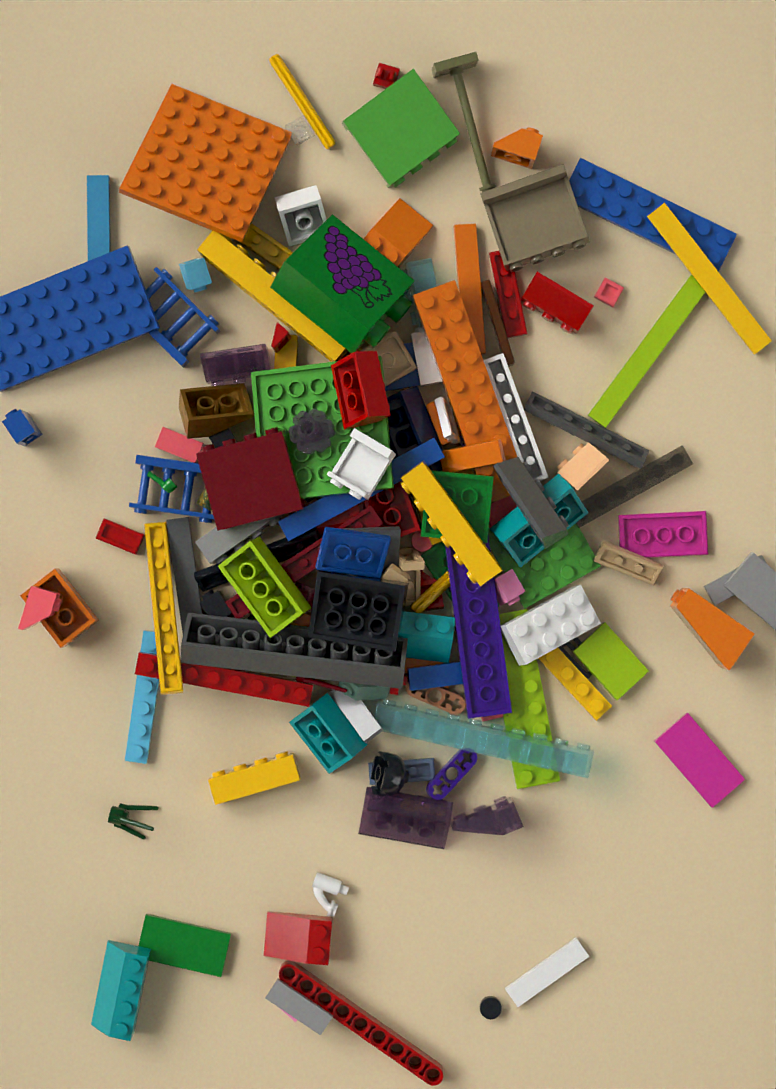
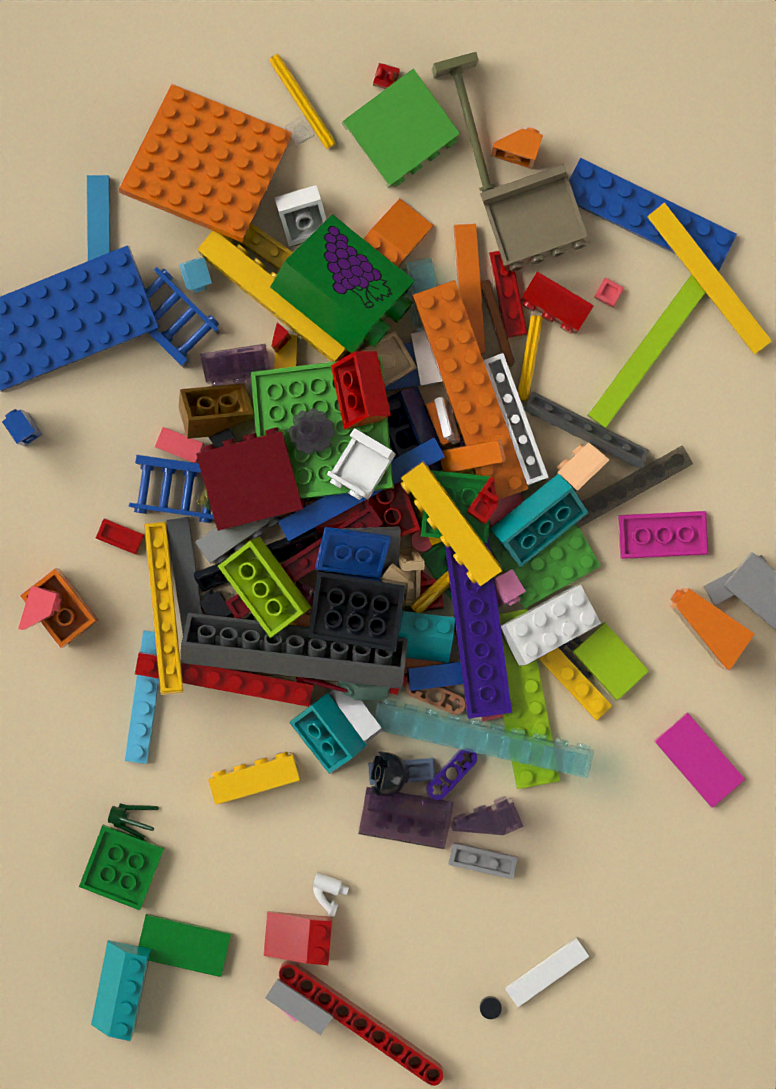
green hand [147,471,177,493] -> none
dark grey slope [493,457,569,549] -> none
tan tile [594,540,663,586] -> none
none -> green plate [79,824,164,910]
none -> light grey plate [448,842,518,879]
none -> red slope [466,476,499,524]
none -> yellow axle [518,315,543,401]

